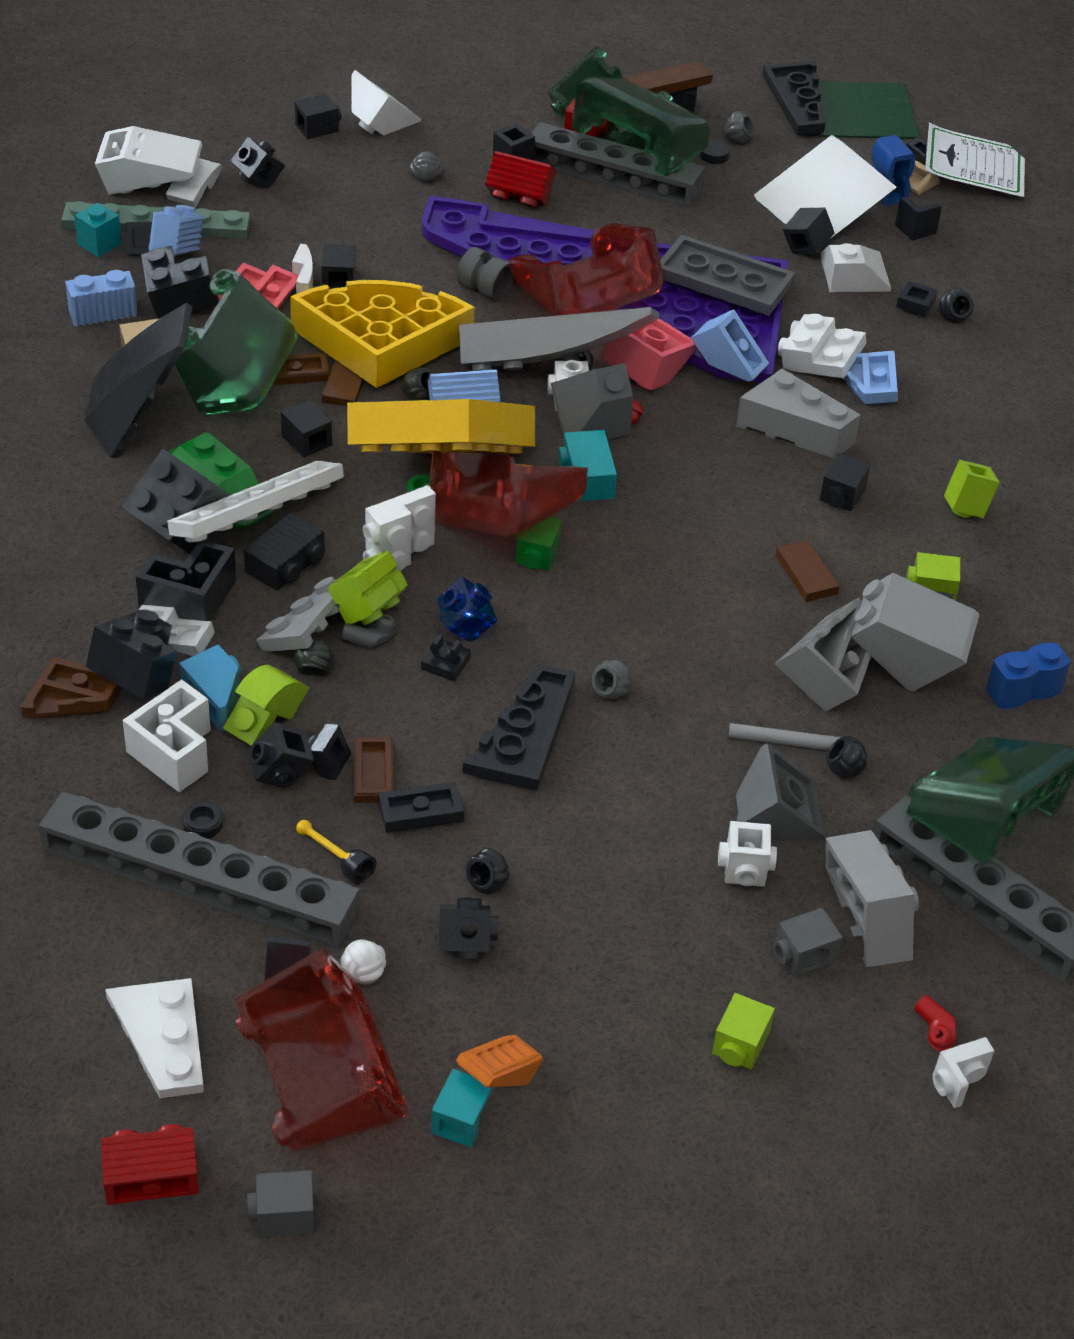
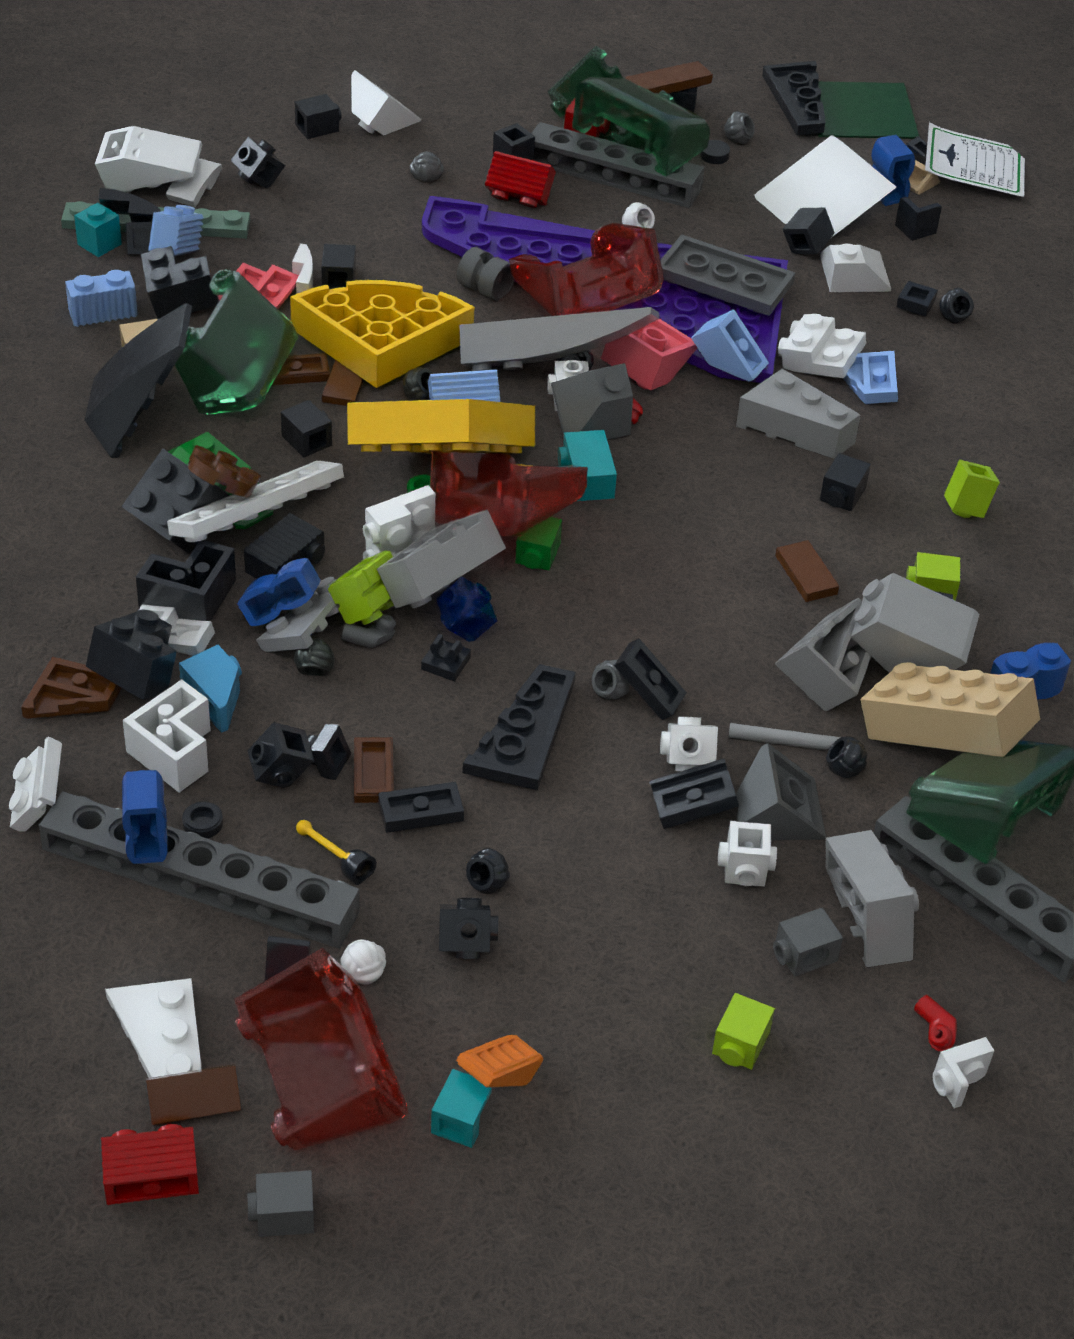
lime brick [223,665,310,746] -> none
none -> white plate [9,736,62,832]
none -> black slope [99,188,161,222]
none -> blue brick [122,770,168,864]
none -> reddish brown tile [146,1064,241,1125]
none -> reddish brown plate [187,445,261,497]
none -> blue brick [237,558,321,626]
none -> light grey wedge [377,509,506,608]
none -> black plate [614,638,687,720]
none -> white piece [622,202,655,237]
none -> black plate [650,758,739,829]
none -> white brick [660,717,718,771]
none -> tan brick [860,662,1040,757]

